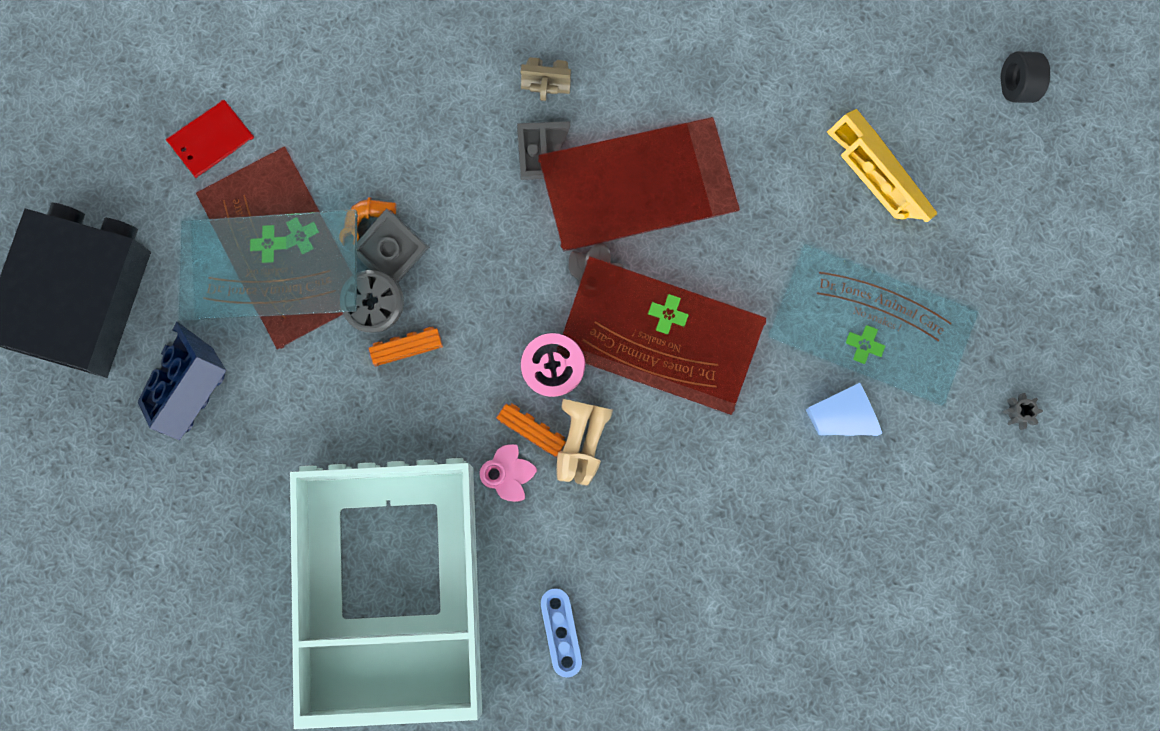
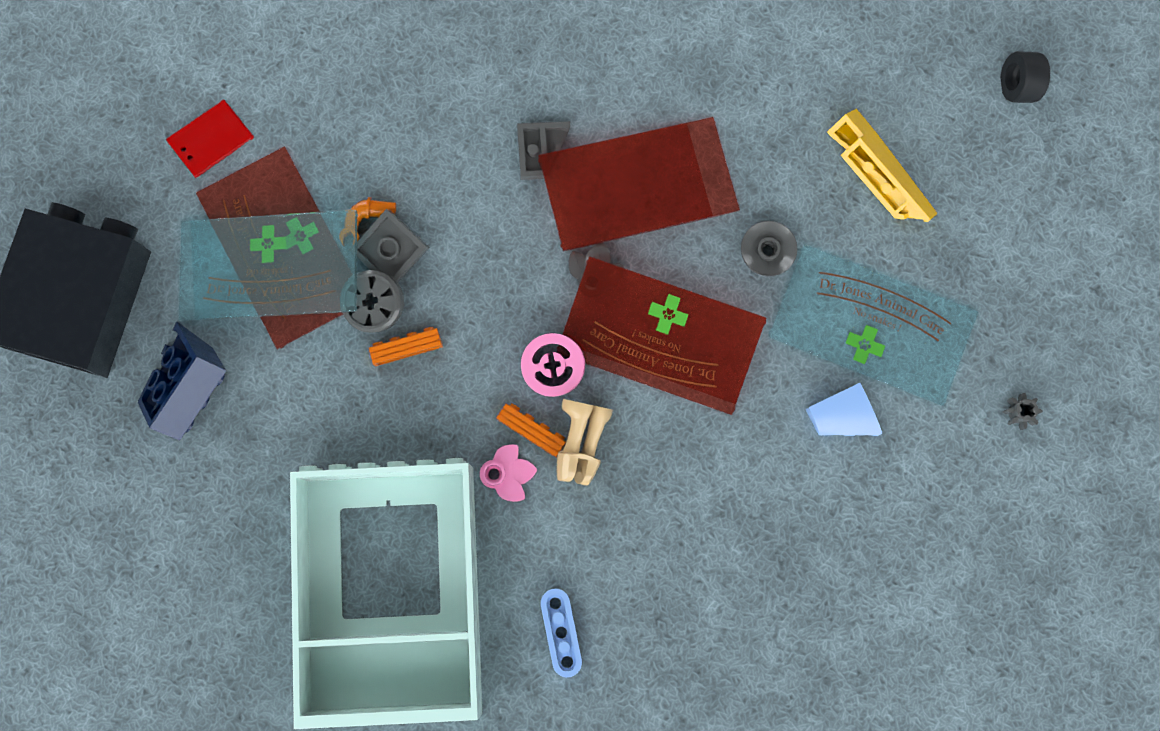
dark tan hips [521,57,571,101] -> none
none -> dark grey dish [741,221,797,276]

